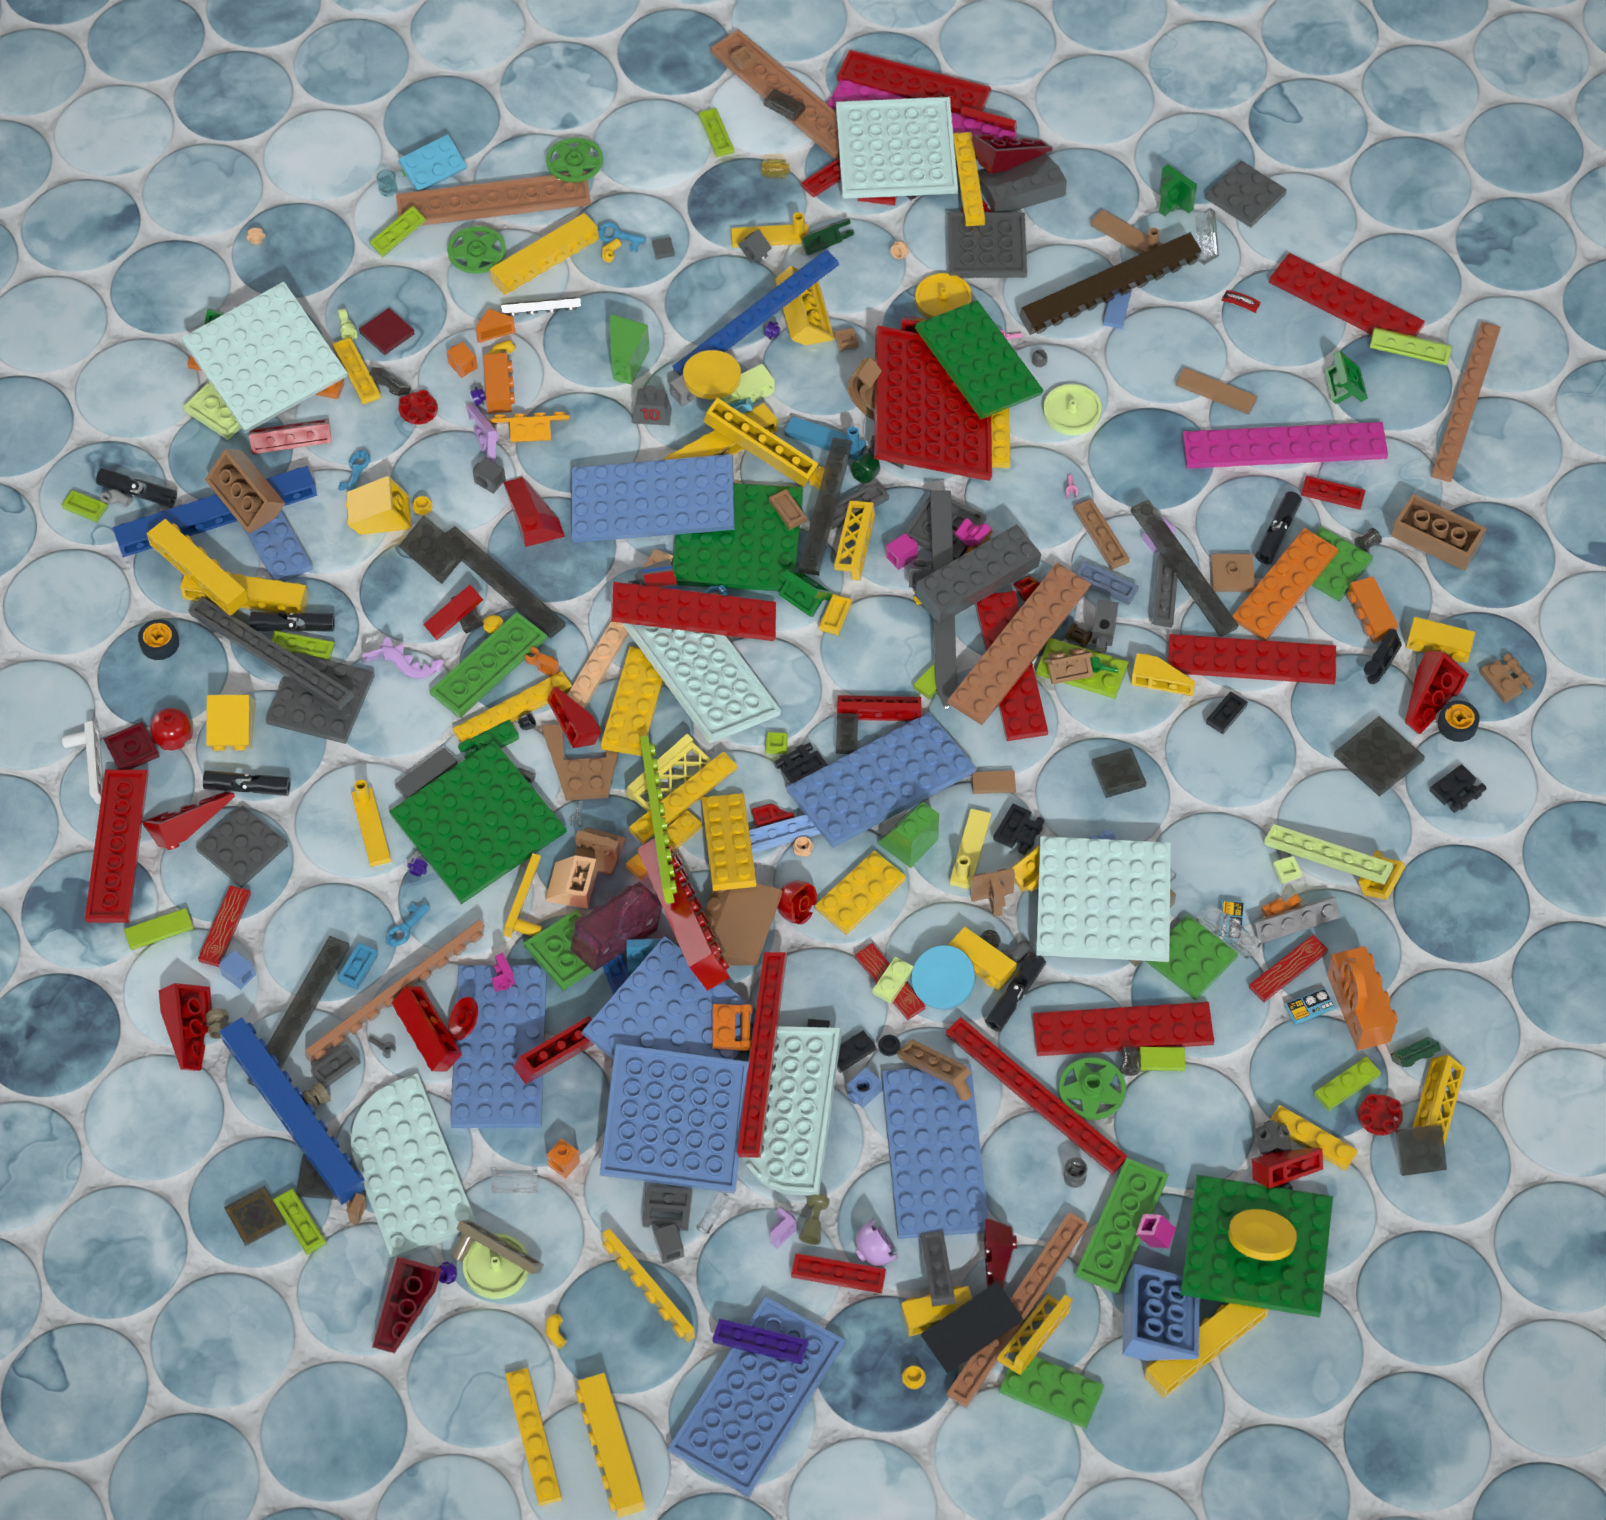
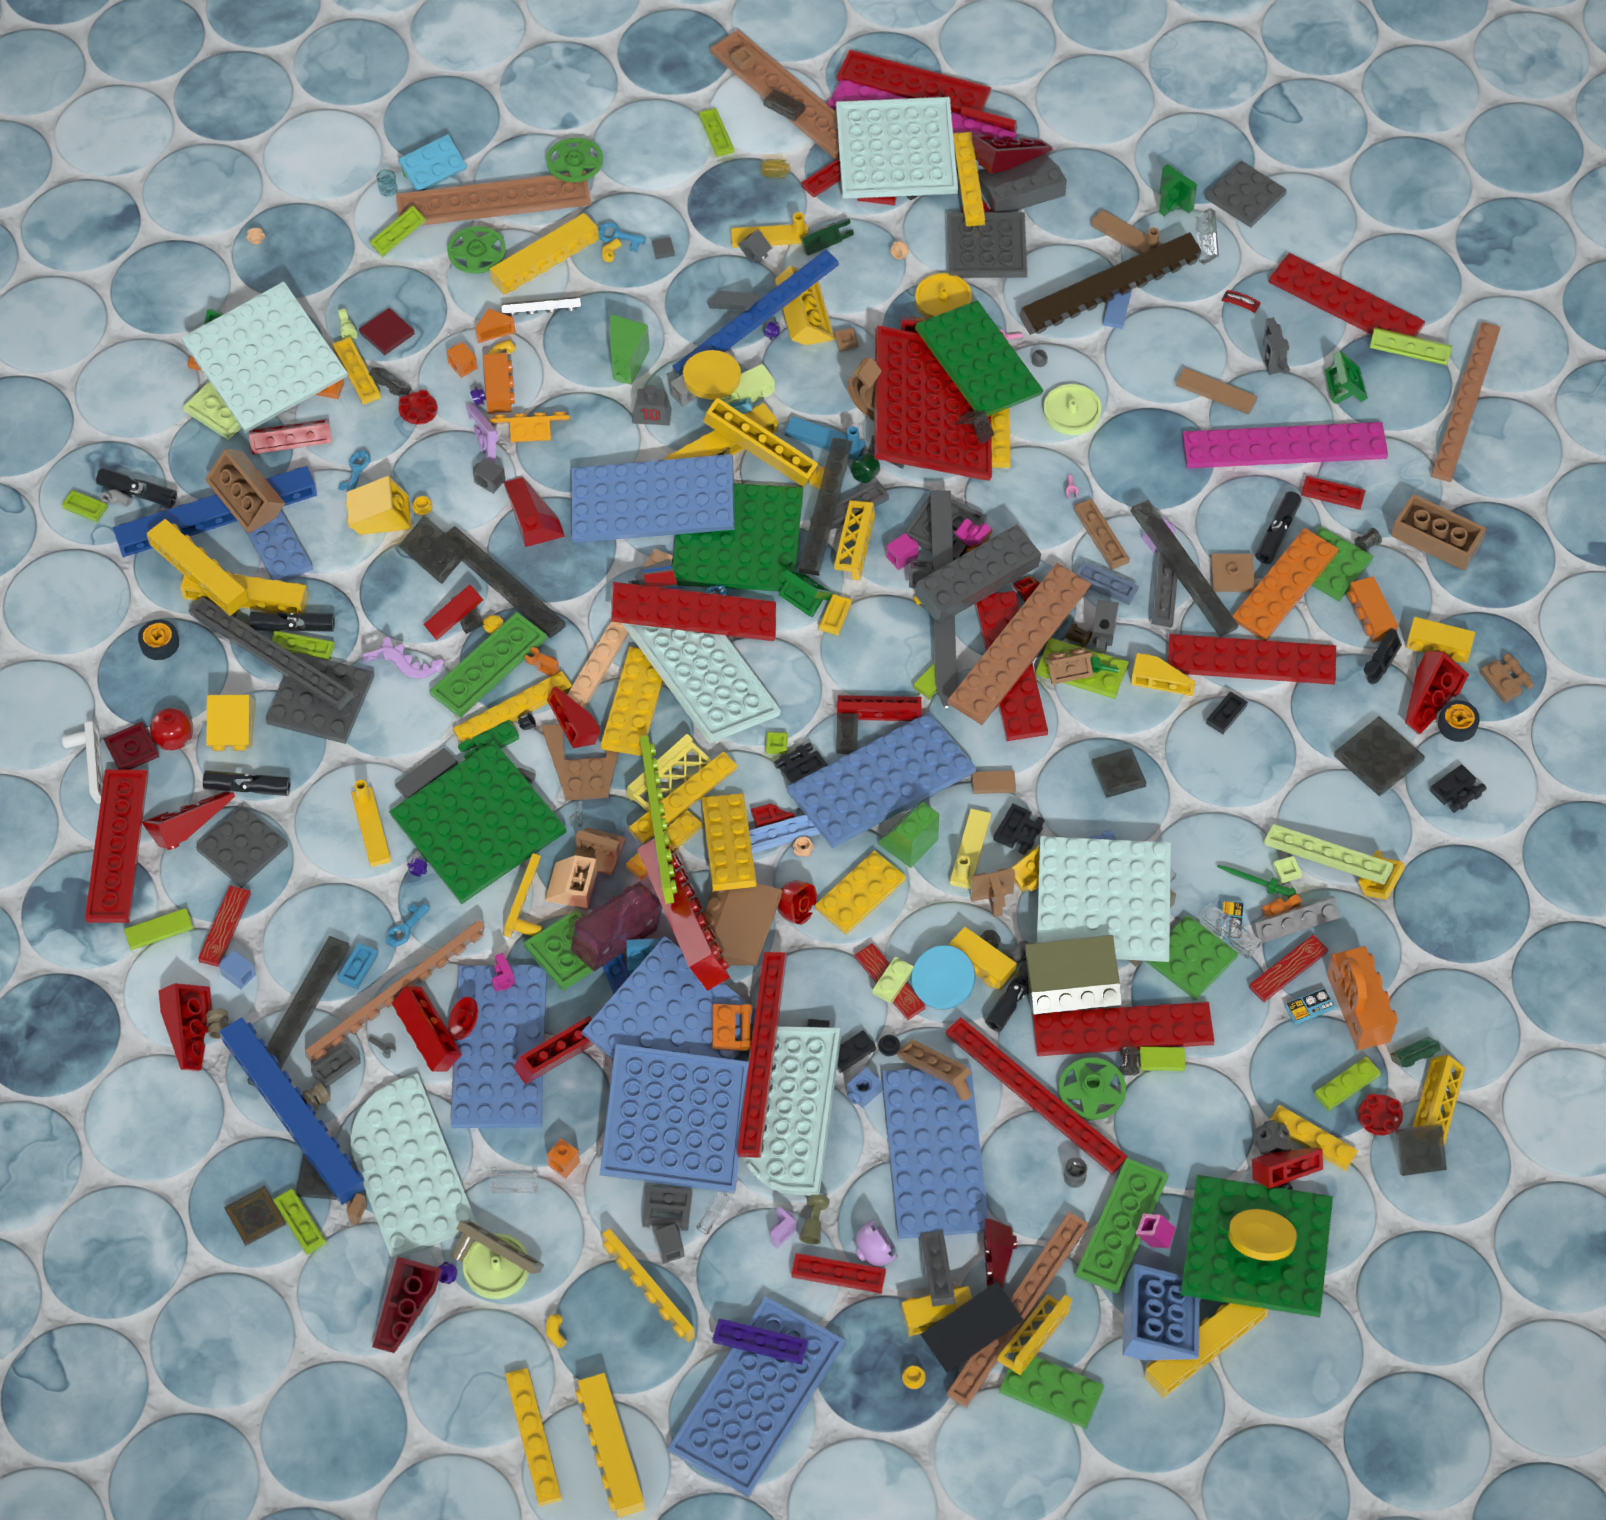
medium nougat tile [769,489,807,530] -> none
none -> dark grey tile [707,291,759,311]
none -> clear smoke bracket [957,411,994,444]
none -> olive slope [1025,935,1122,1014]
none -> green sword [1217,865,1296,899]
none -> dark grey plate [1262,317,1290,375]

